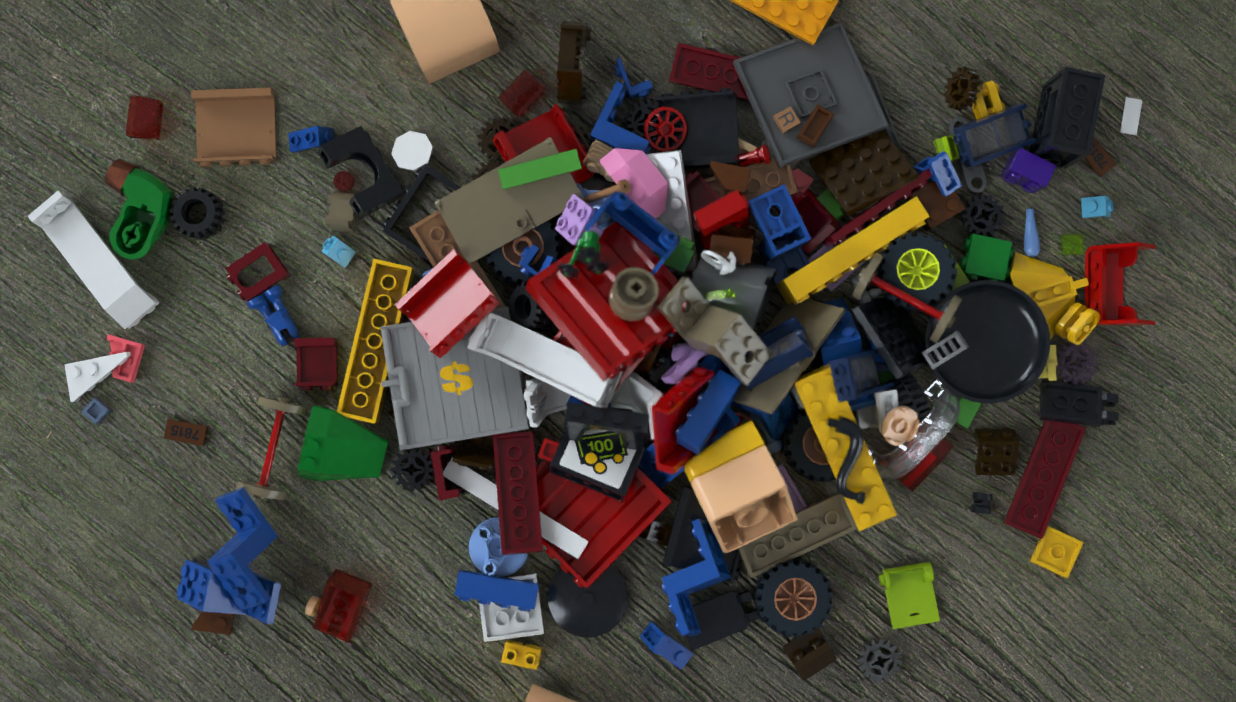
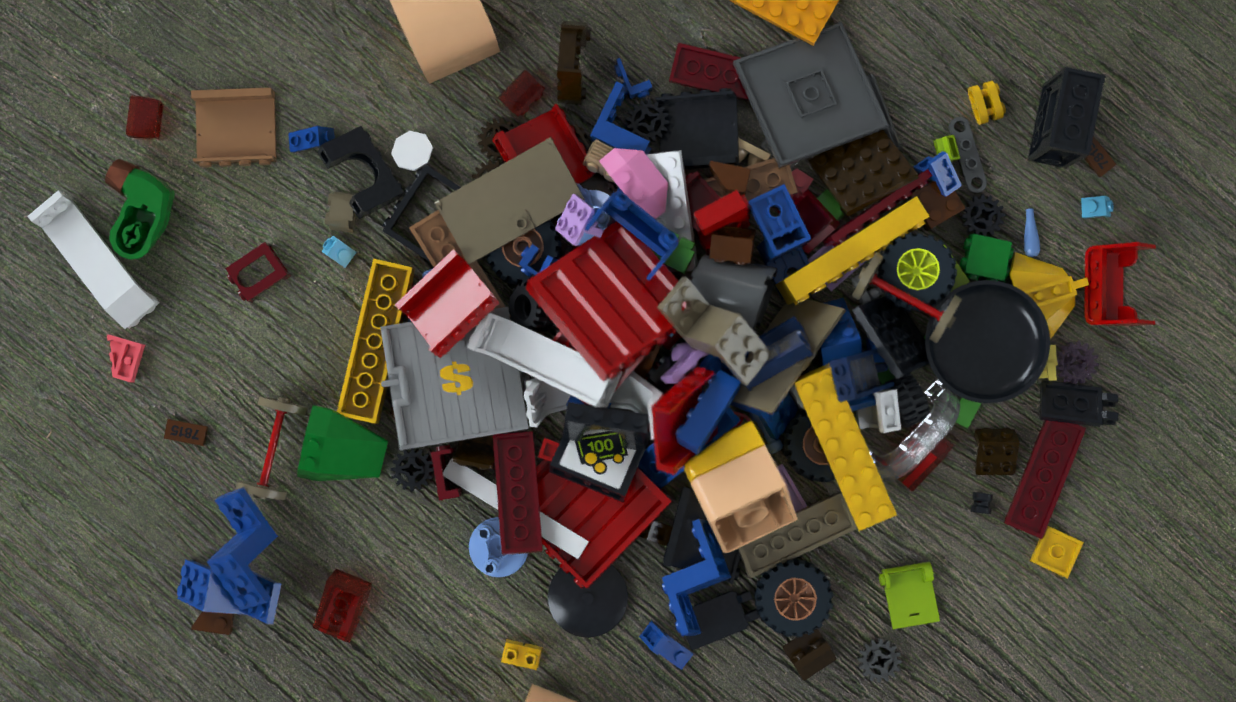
white wing [64,352,131,402] -> none
sand blue tile [82,397,111,425] -> none
black tyre [170,187,225,240] -> none
blue piece [247,285,300,347] -> none
dark red panel [294,338,338,391] -> none
light nougat tile [305,596,321,617] -> none
clear red tile [334,171,354,192] -> none
blue brick [454,570,539,612] -> none
white plate [479,573,544,642] -> none
bright green tile [498,149,582,190] -> none
black plant [557,231,610,278] -> none
medium nougat bar [584,179,630,204] -> none
dark tan wheel [609,267,659,321] -> none
red wheel [644,107,687,152] -> none
white piece [701,250,736,275] -> none
clear neon green tile [706,289,734,301] -> none
red pin [739,144,771,167] -> none
medium nougat tile [773,106,801,134] -> none
reddish brown tile [796,104,834,148] -> none
black animal [826,416,865,504] -> none
light nougat tile [881,406,920,446] -> none
light grey slope [922,330,969,369] -> none
dark brown gear [944,67,981,111] -> none
door [953,104,1037,167] -> none
dark purple brick [1000,148,1057,193] -> none
yellow brick [1055,302,1100,345] -> none
clear neon green tile [1061,235,1083,255] -> none
white sticker [1120,97,1142,135] -> none

